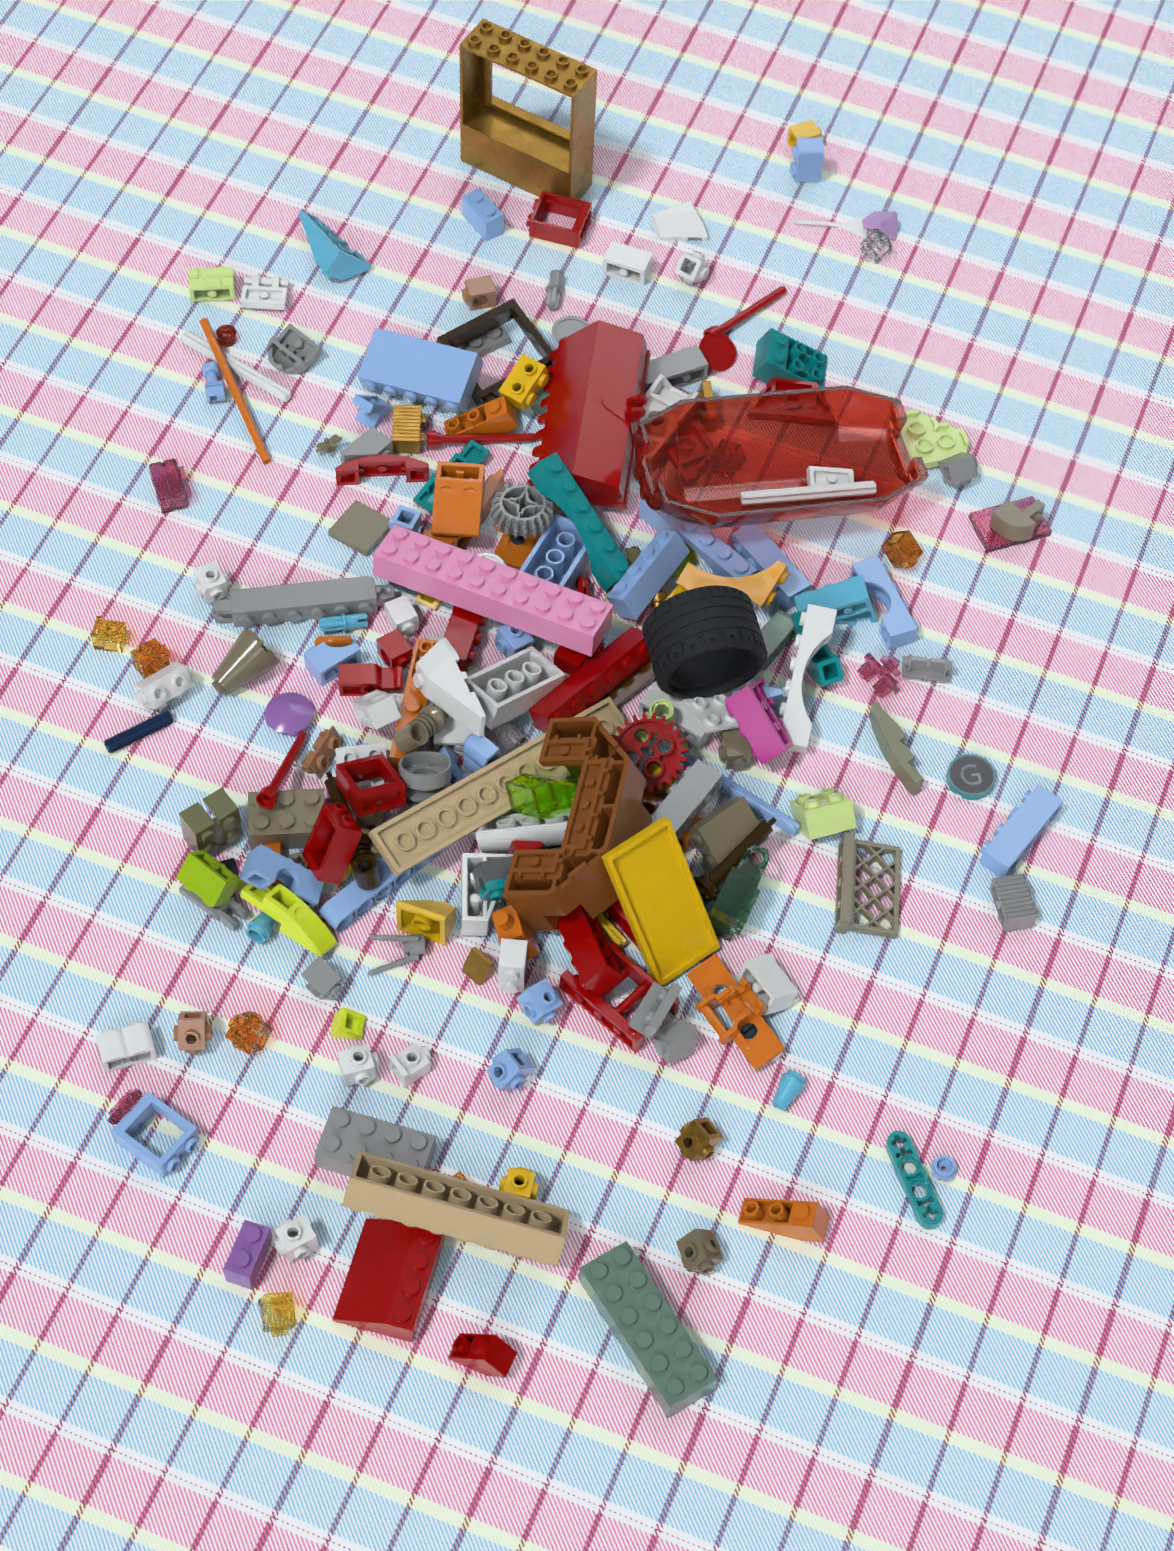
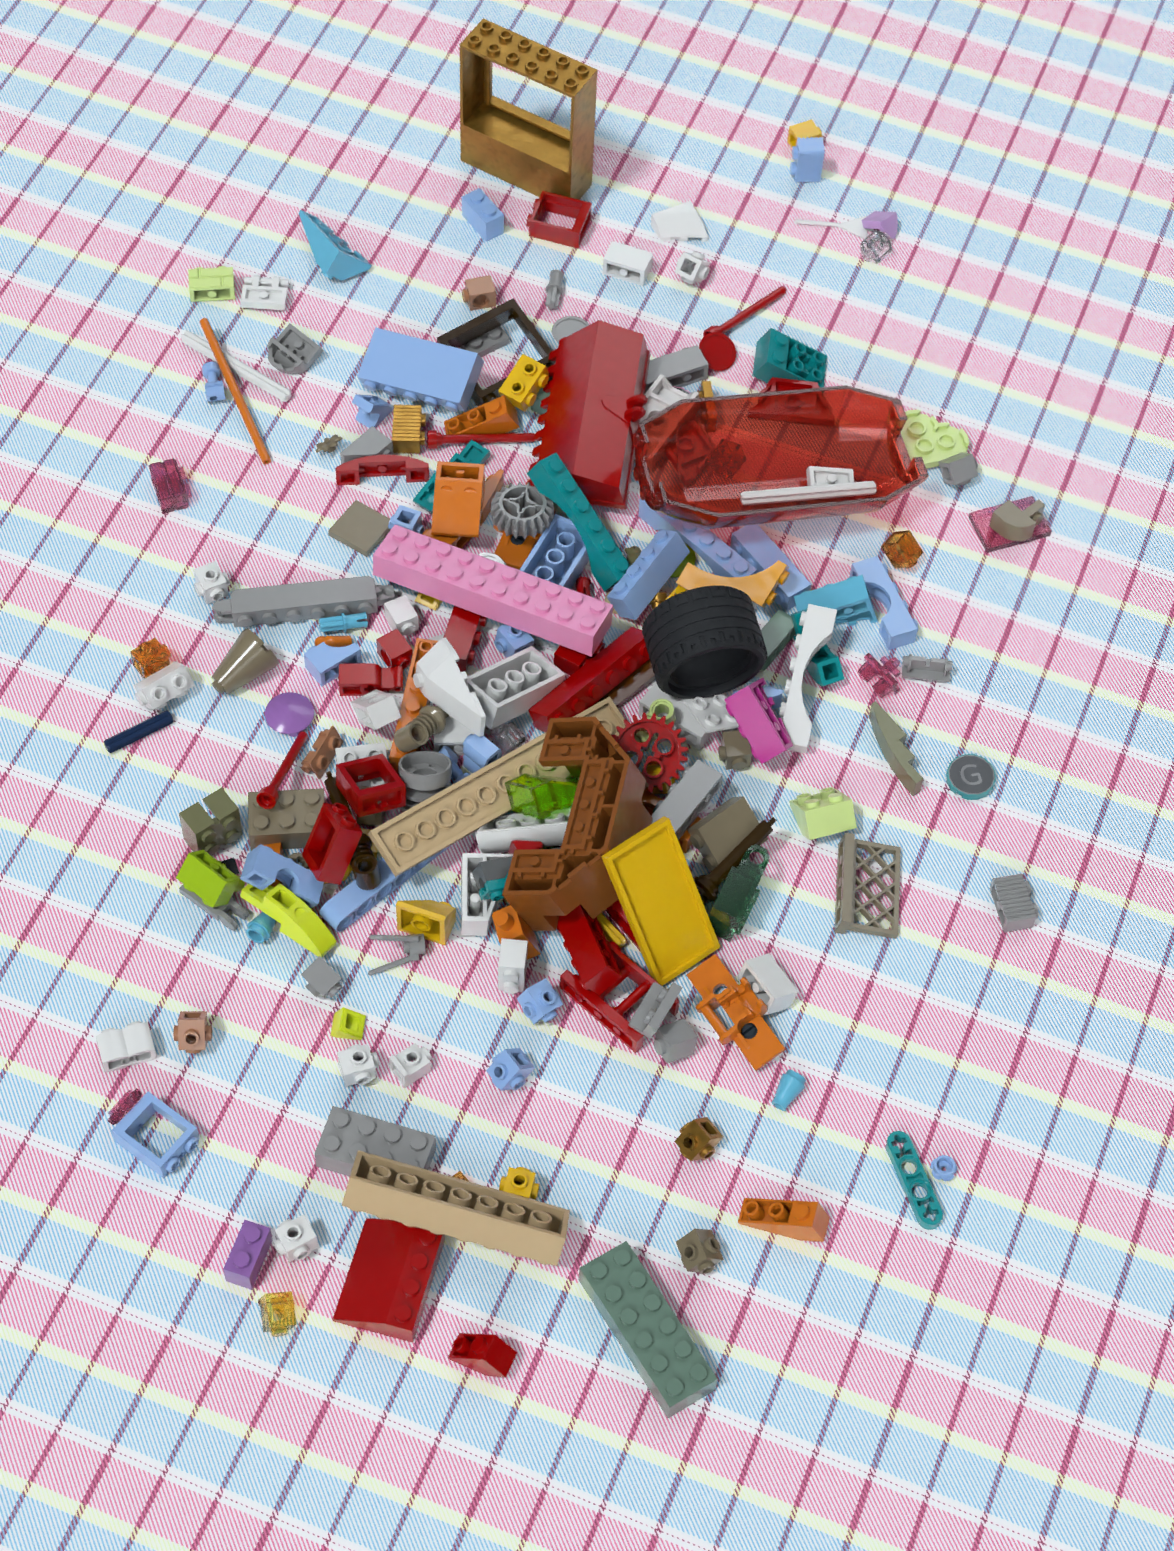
clear yellow brick [91,616,131,653] -> none
clear red bush [216,325,237,347] -> none
clear orange brick [225,1011,274,1055] -> none
pearl gold slope [462,947,493,986] -> none
light blue axle [680,752,801,836] -> none
light blue brick [979,784,1063,877] -> none

